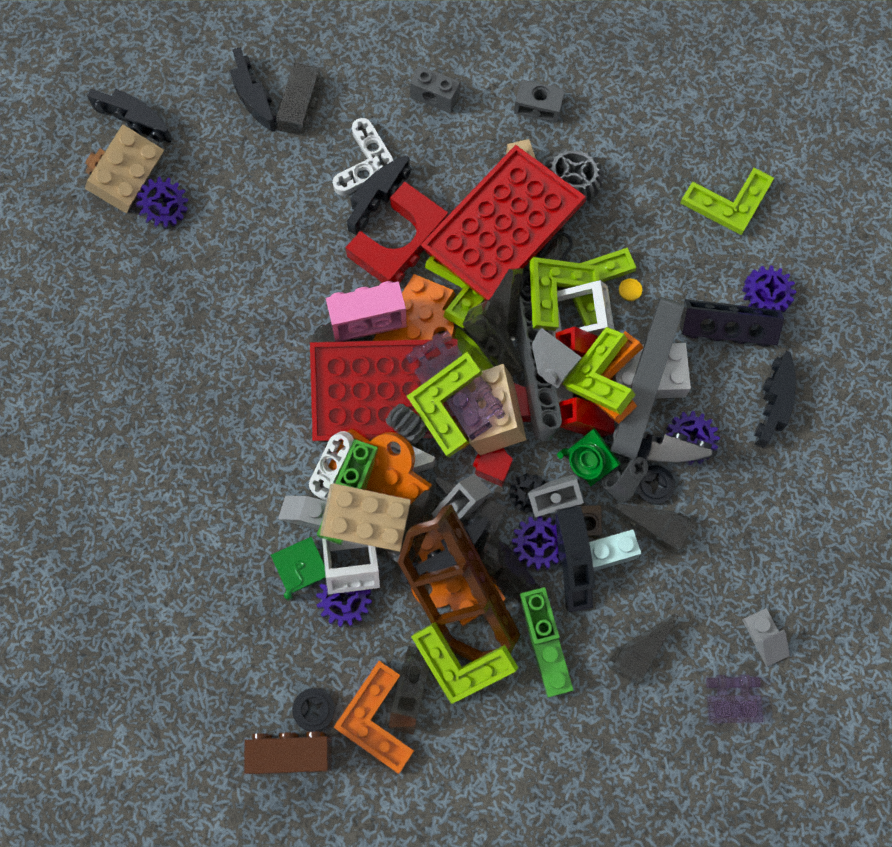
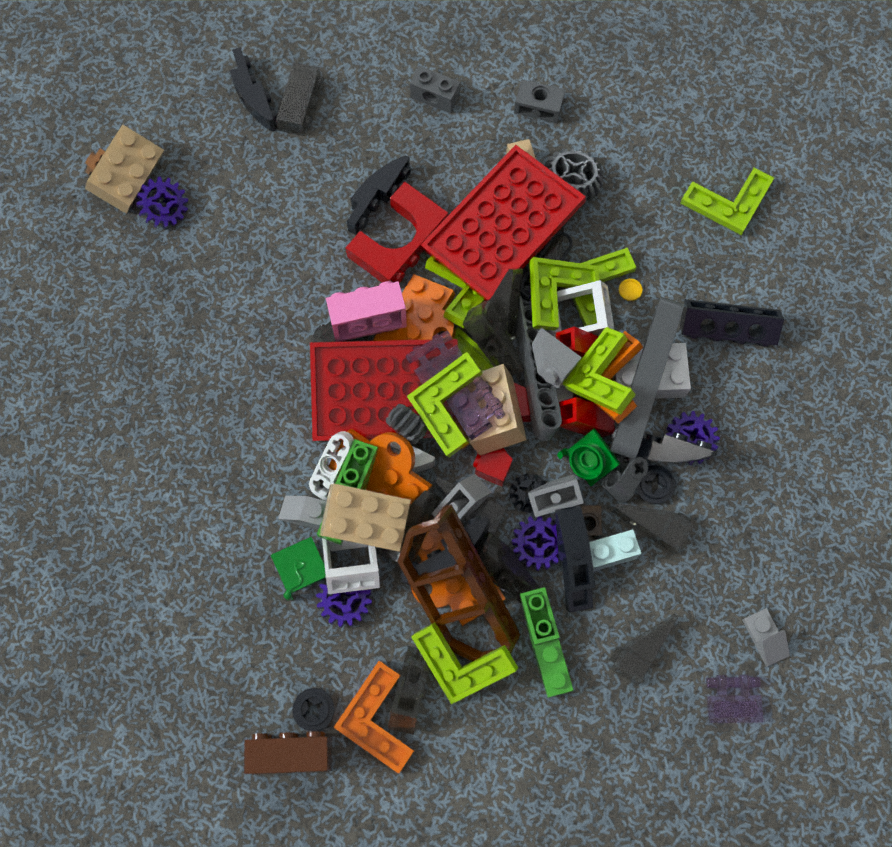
black slope [87,88,172,143] -> none
white beam [333,118,393,196] -> none
dark purple gear [742,265,796,312] -> none
black slope [754,351,796,448] -> none

